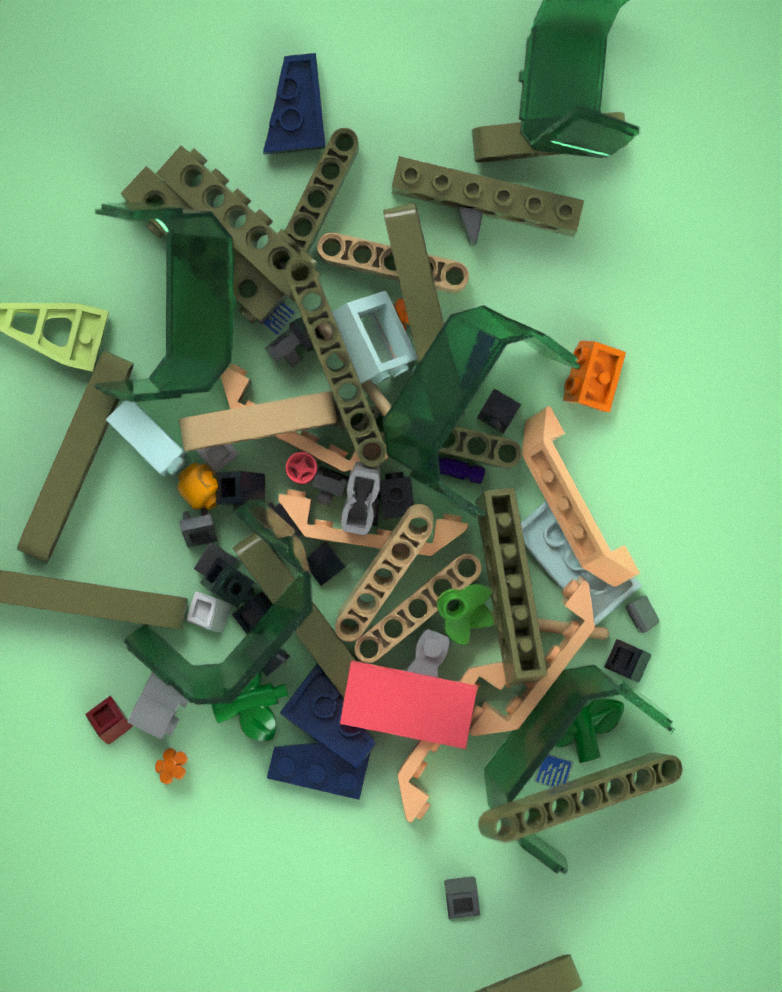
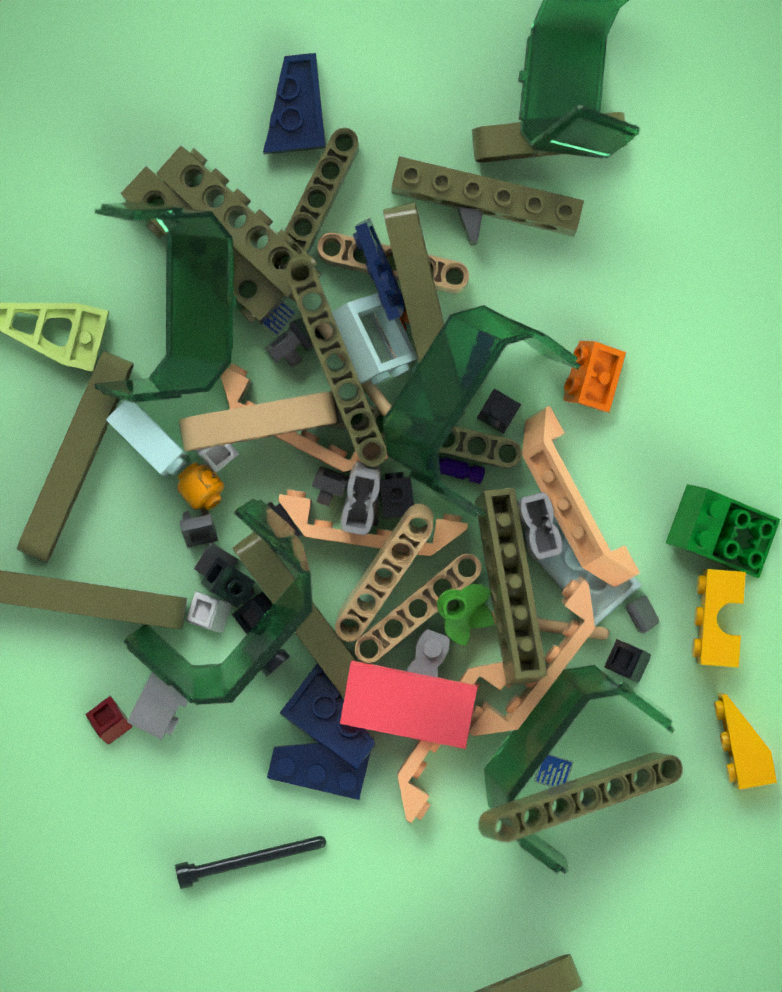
orange plant [155,748,188,784] -> none
green plant [211,654,289,741] -> none
black brick [216,471,265,512] -> none
coral wheel [286,452,318,485] -> none
black slope [302,542,346,586] -> none
dark grey slope [444,876,480,919] -> none
green plant [539,685,624,763] -> none
none -> black piece [175,836,326,889]
none -> dark blue wing [353,218,406,321]
none -> light grey brick [517,492,562,561]
none -> green slope [666,484,781,578]
none -> yellow arch [692,569,746,668]
none -> yellow slope [714,693,777,790]

